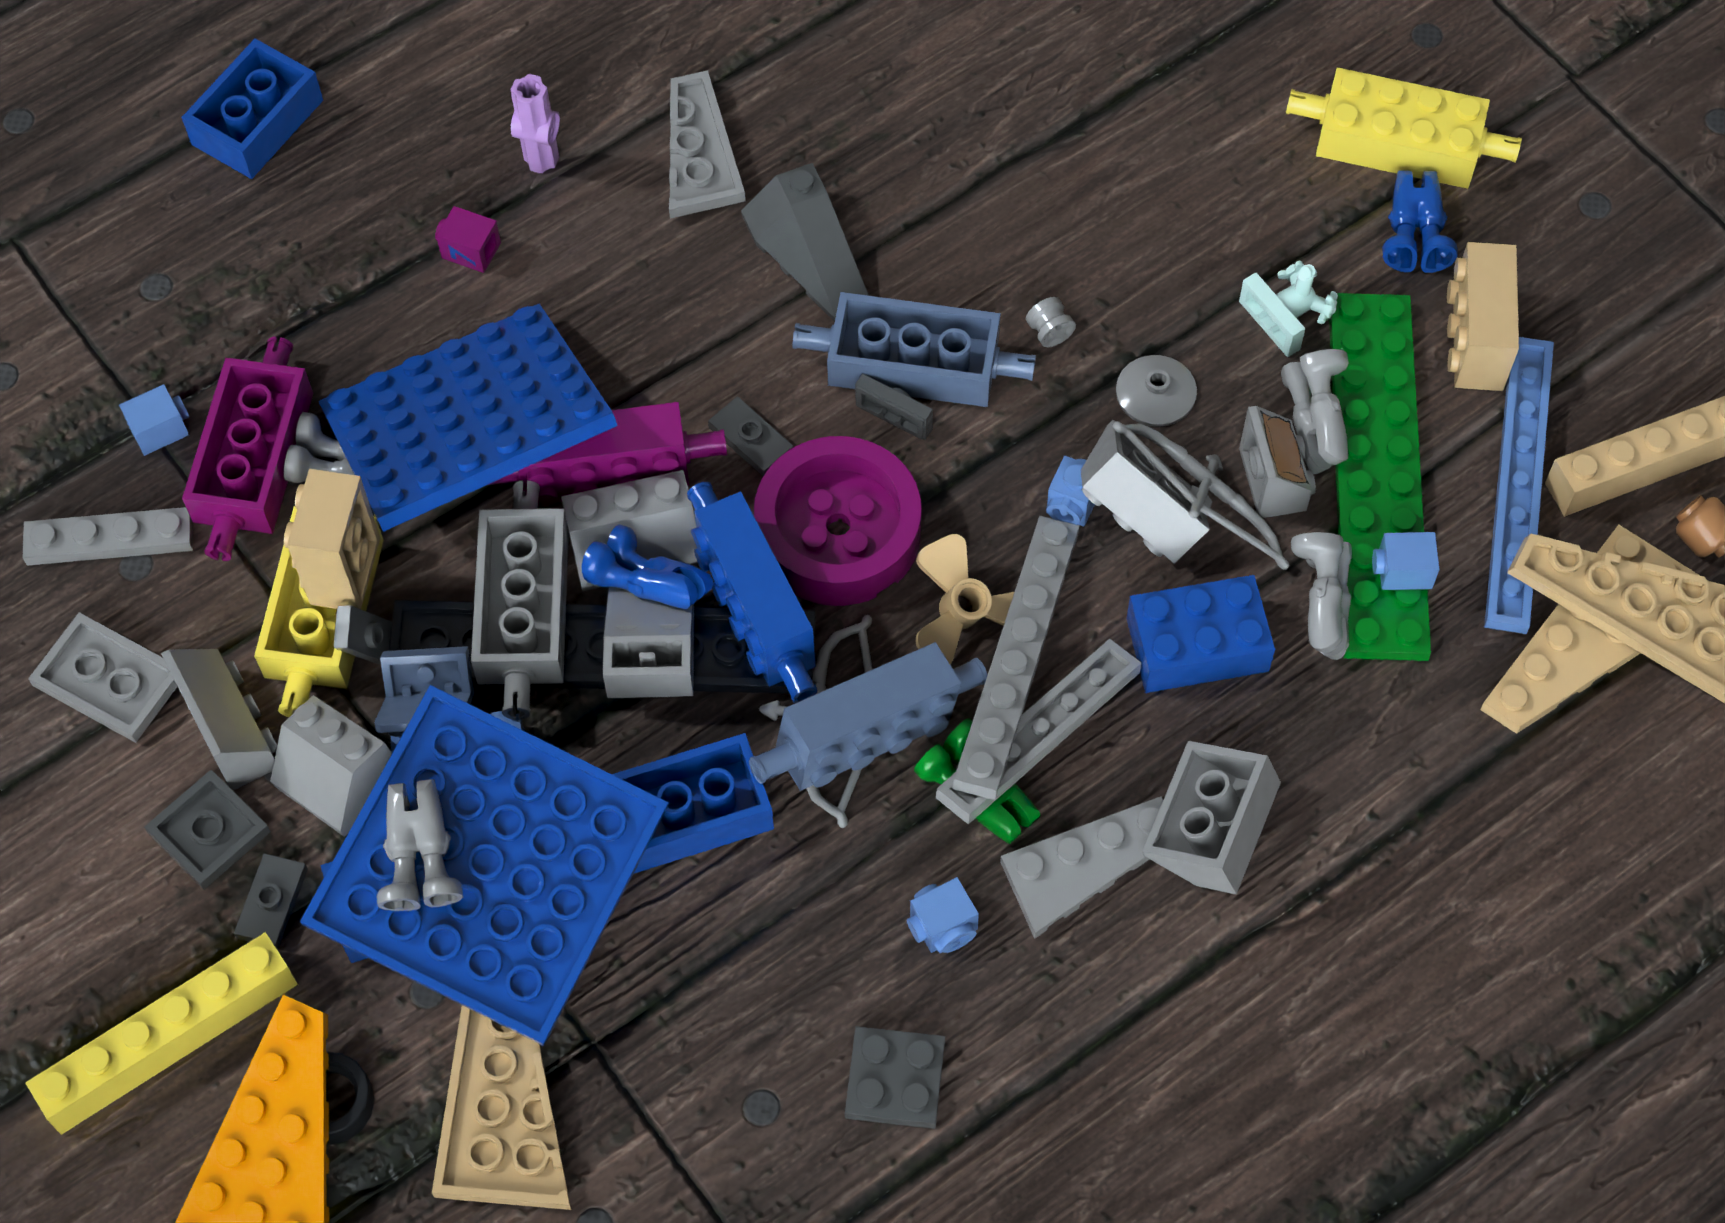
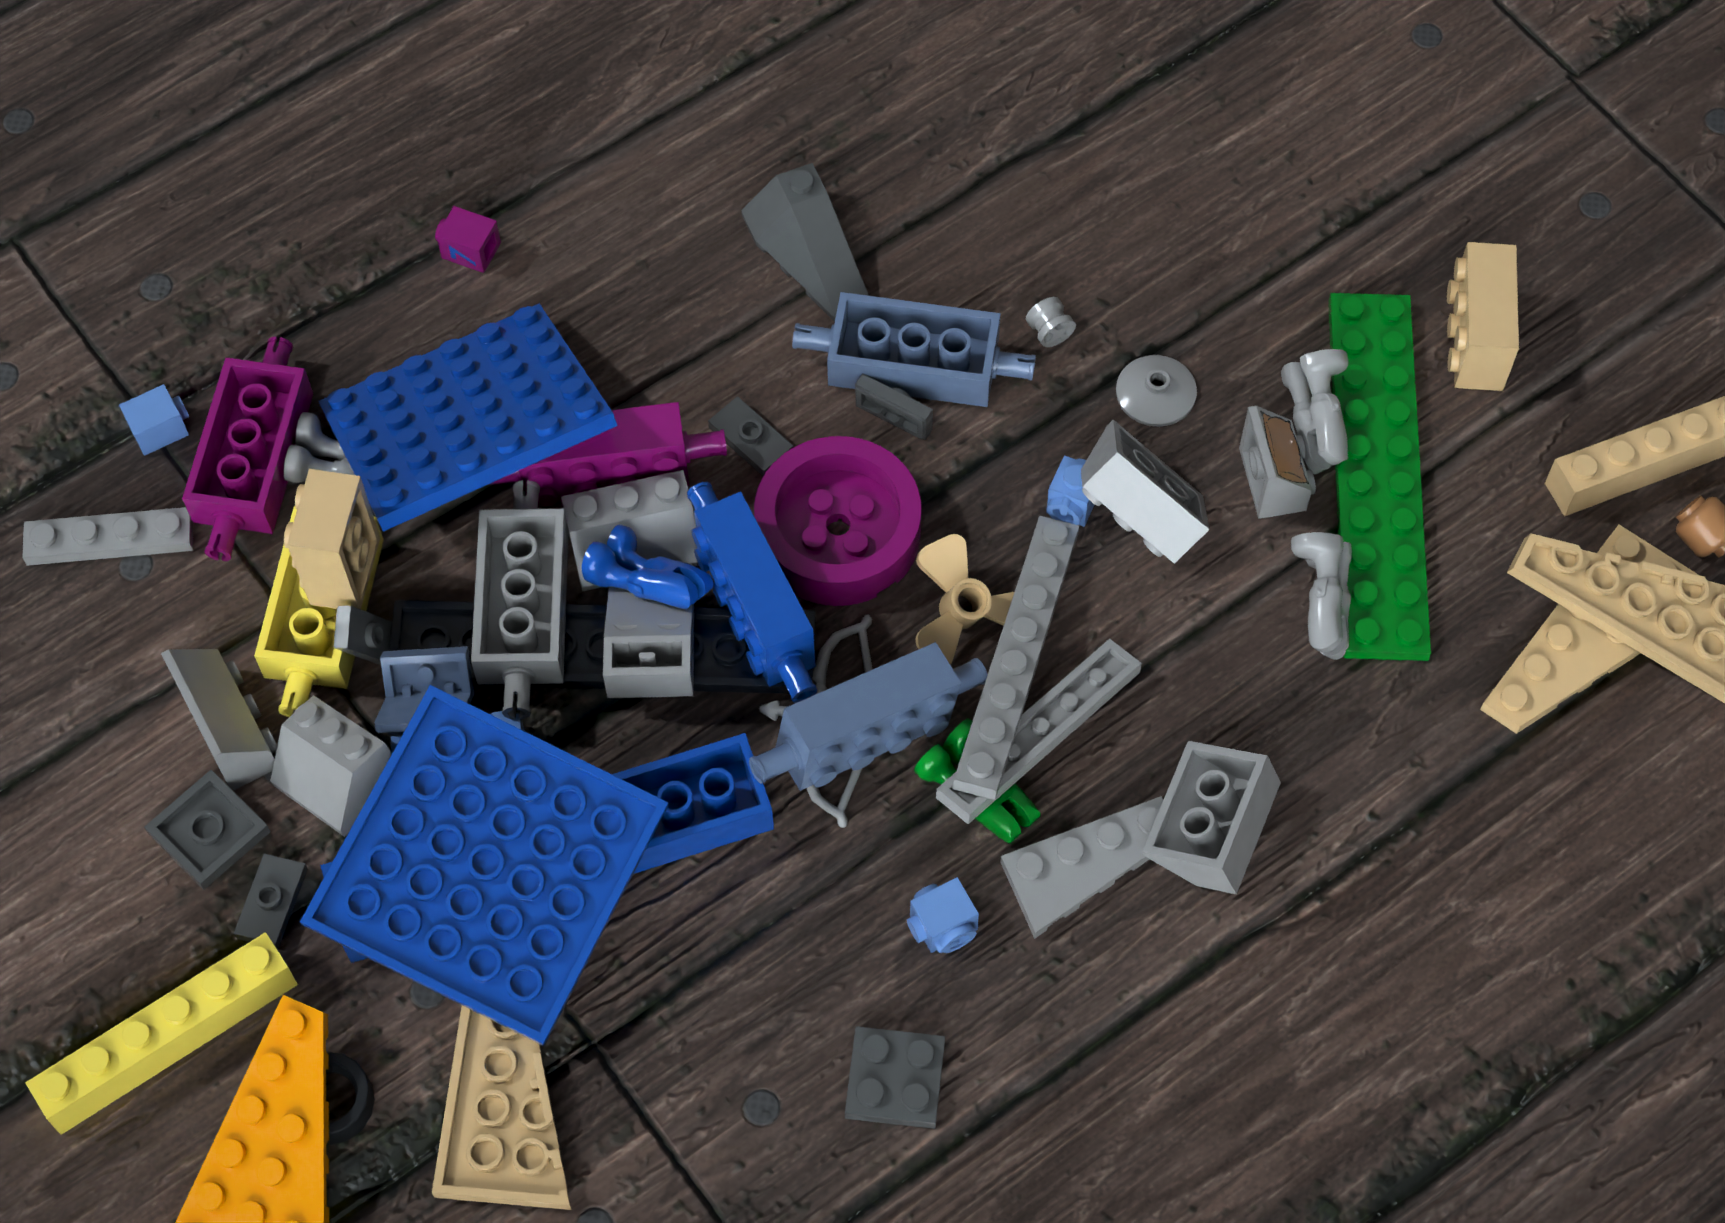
light grey plate [28,612,178,743] -> none
blue brick [181,38,323,179] -> none
light grey piece [376,779,463,911] -> none
lavender piece [511,74,560,174] -> none
light grey wing [669,70,746,219] -> none
light grey piece [1112,421,1290,570] -> none
blue brick [1126,575,1275,693] -> none
light aqua piece [1239,261,1338,357] -> none
light yellow brick [1286,67,1522,189] -> none
medium blue brick [1372,532,1440,590] -> none
blue piece [1382,170,1458,273] -> none
medium blue plate [1484,337,1554,634] -> none

